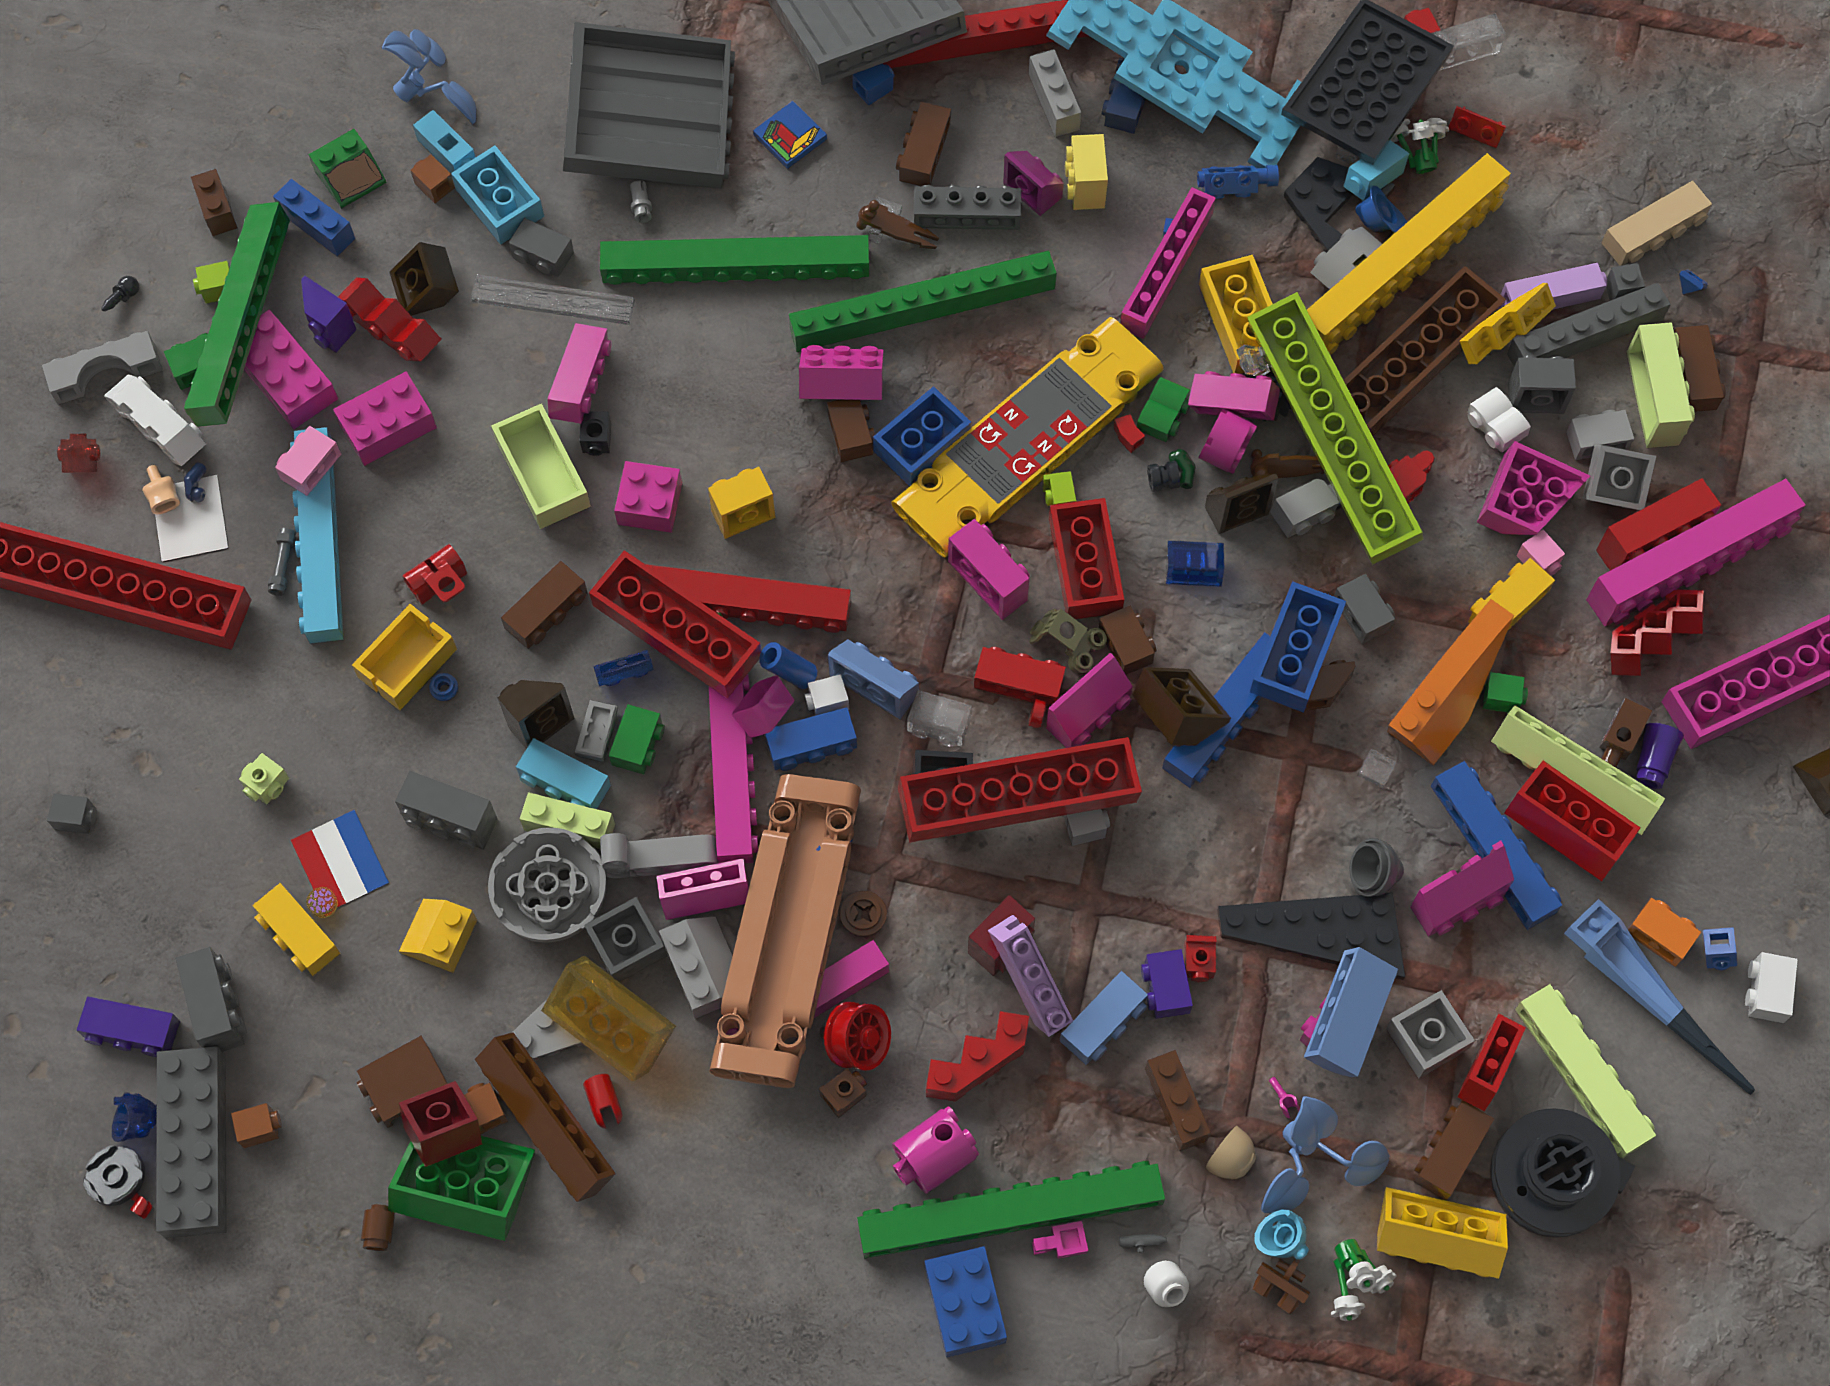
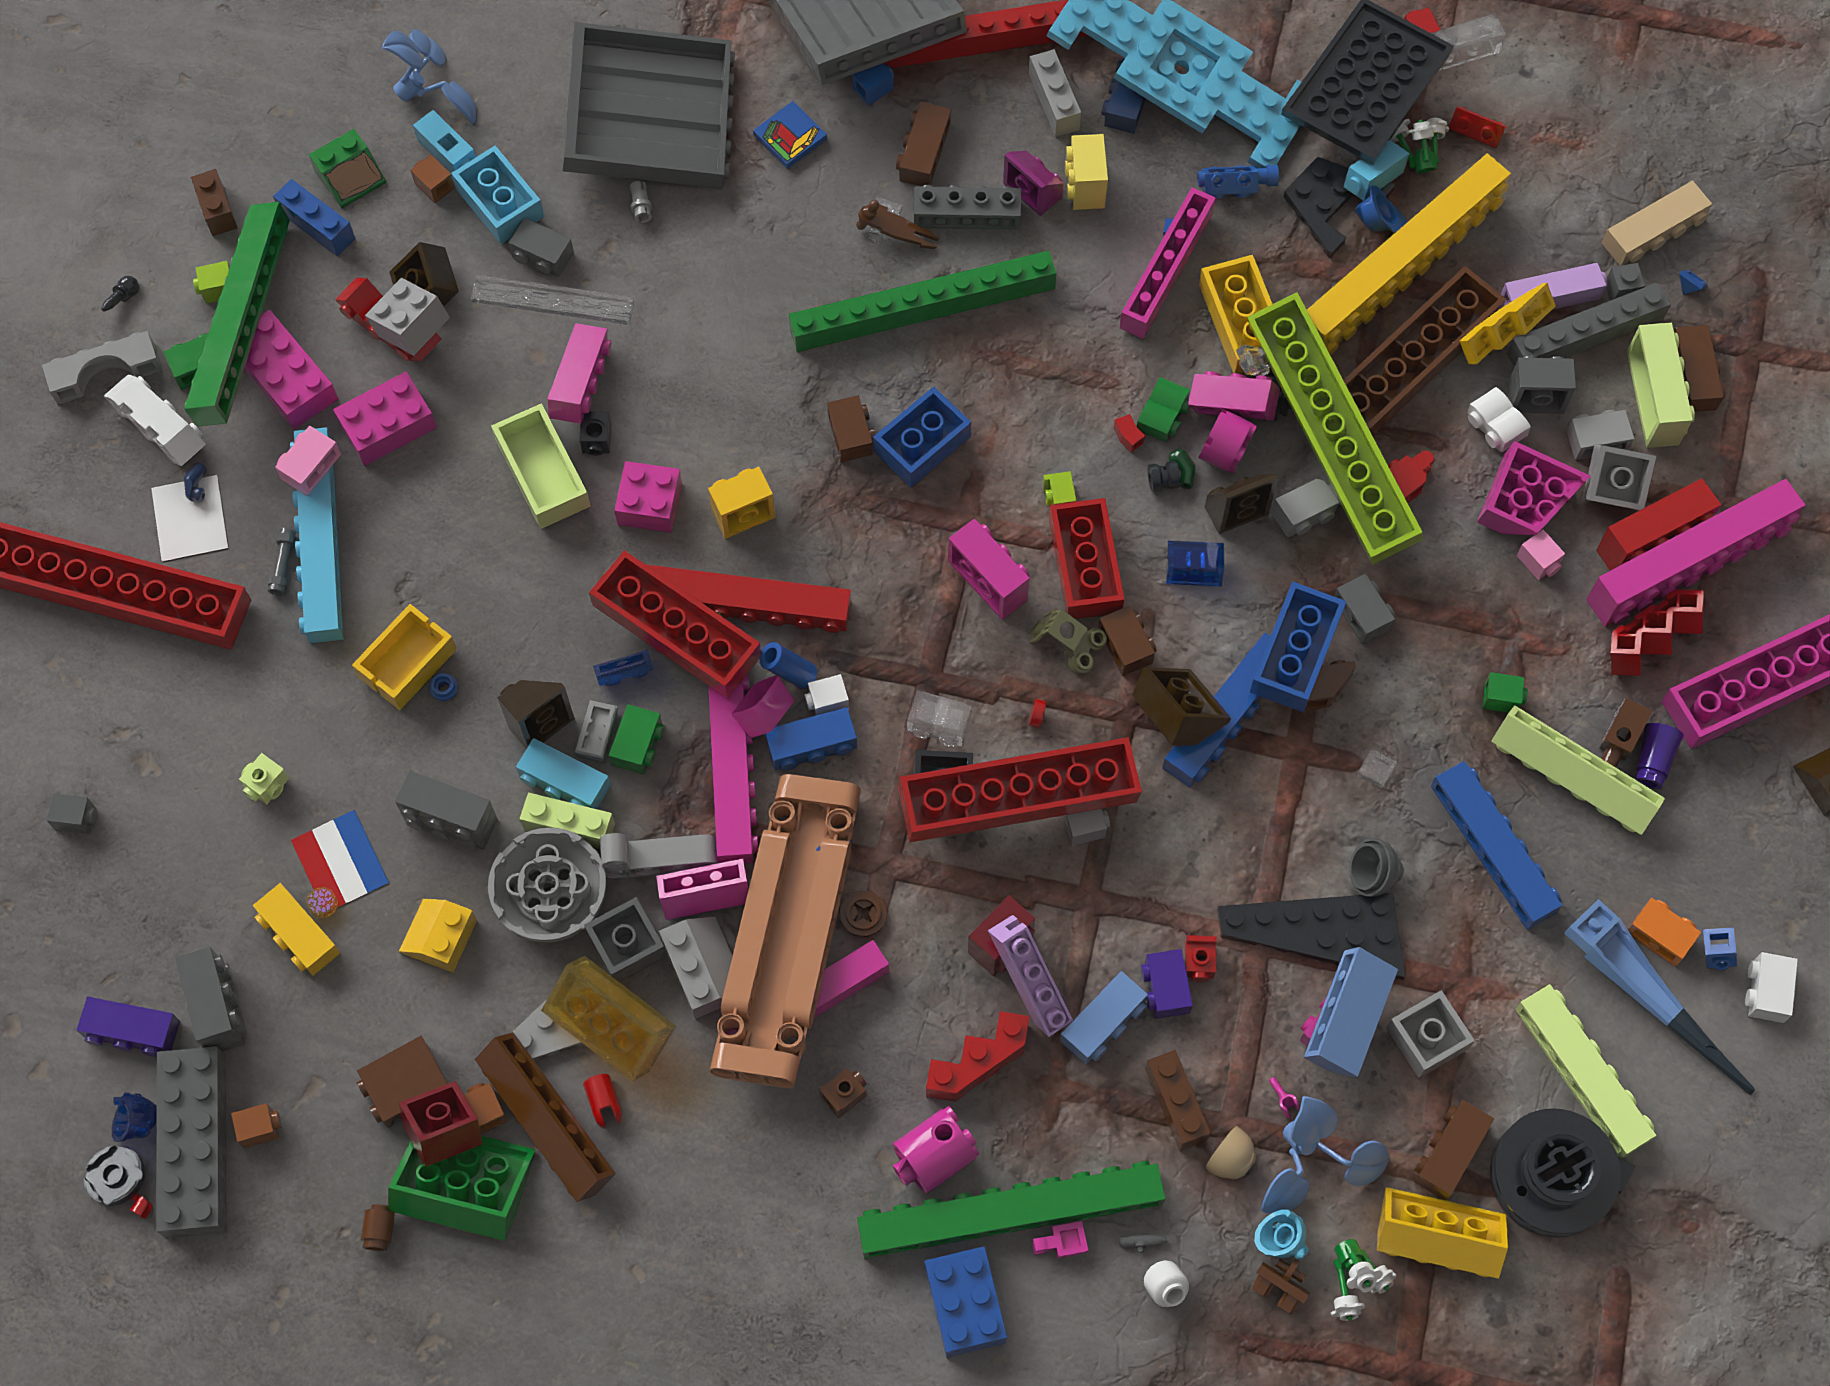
clear red brick [57,433,101,473] -> none
light nougat piece [143,465,180,515] -> none
dark purple slope [301,276,357,353] -> none
red piece [402,544,468,605] -> none
reddish brown brick [501,561,588,649] -> none
green brick [600,235,869,285] -> none
dark pink brick [799,345,883,400] -> none
red wheel [819,1002,891,1070] -> none
medium blue slope [828,639,919,719] -> none
panel [891,317,1164,558] -> none
red brick [974,647,1066,706] -> none
dark pink slope [1046,653,1133,748] -> none
reddish brown piece [1250,449,1325,478] -> none
light grey brick [1310,227,1382,289] -> none
orange wedge [1387,599,1514,766] -> none
dark pink wedge [1410,841,1514,937] -> none
red brick [1457,1014,1526,1112] -> none
yellow brick [1468,558,1555,630] -> none
red brick [1504,761,1641,881] -> none
none -> light grey brick [365,278,450,356]

